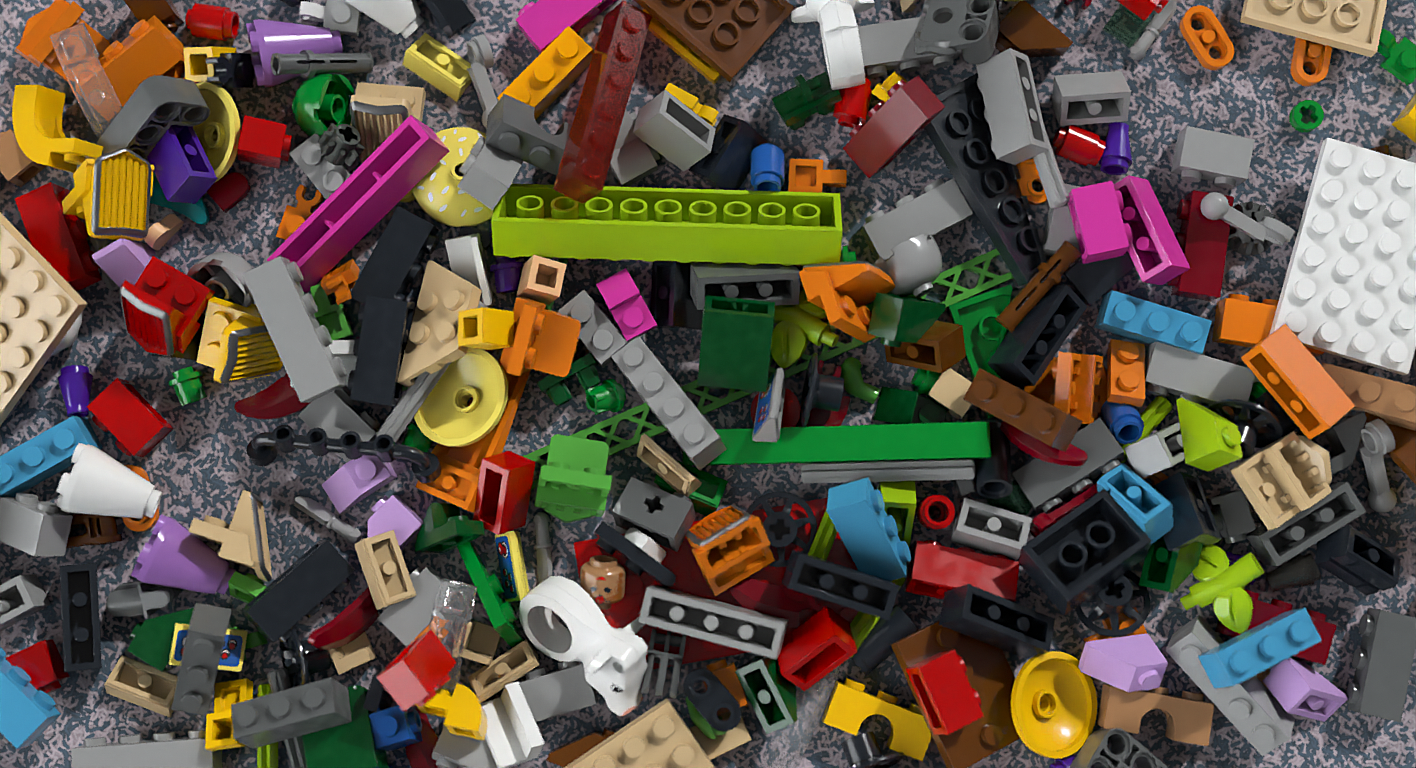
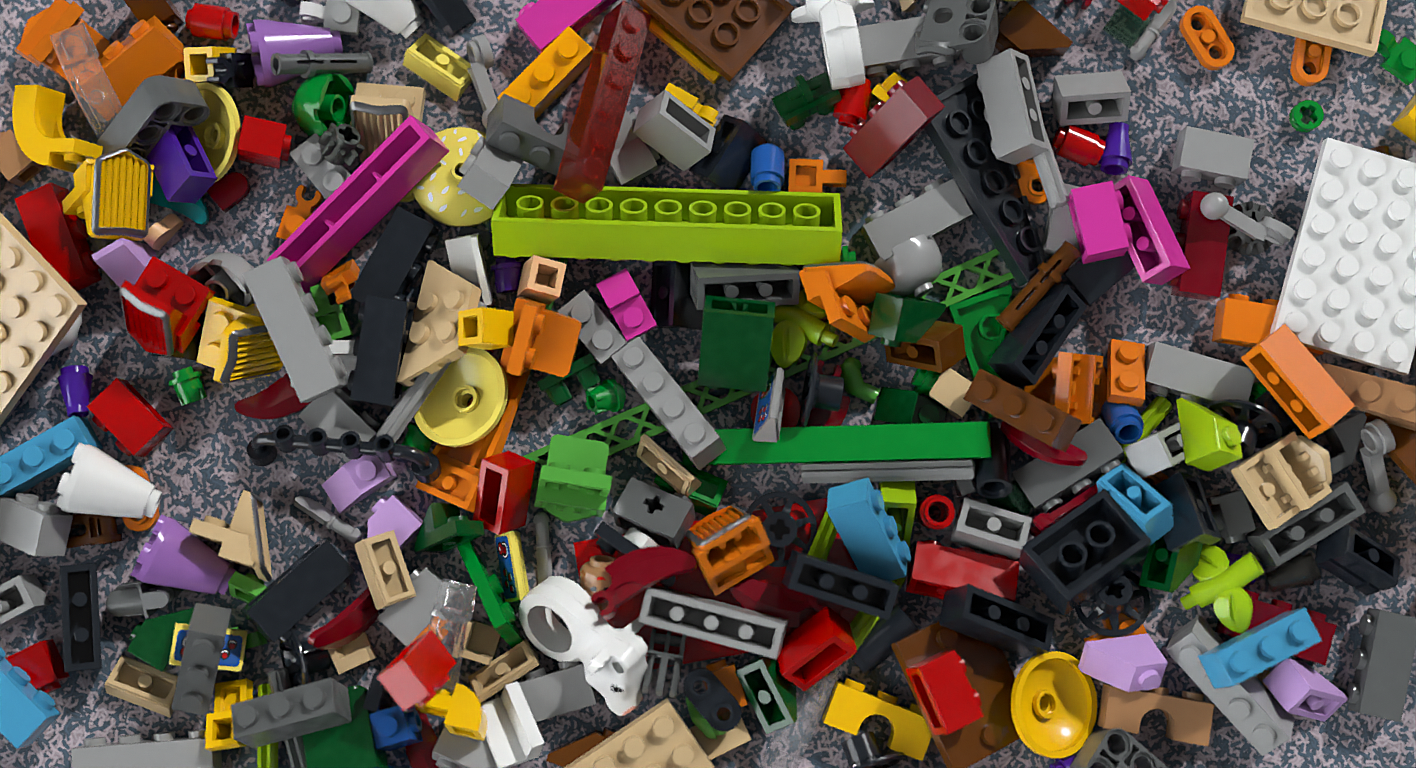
dark azure brick [1094,290,1212,354] -> none
none -> dark red piece [590,546,698,620]

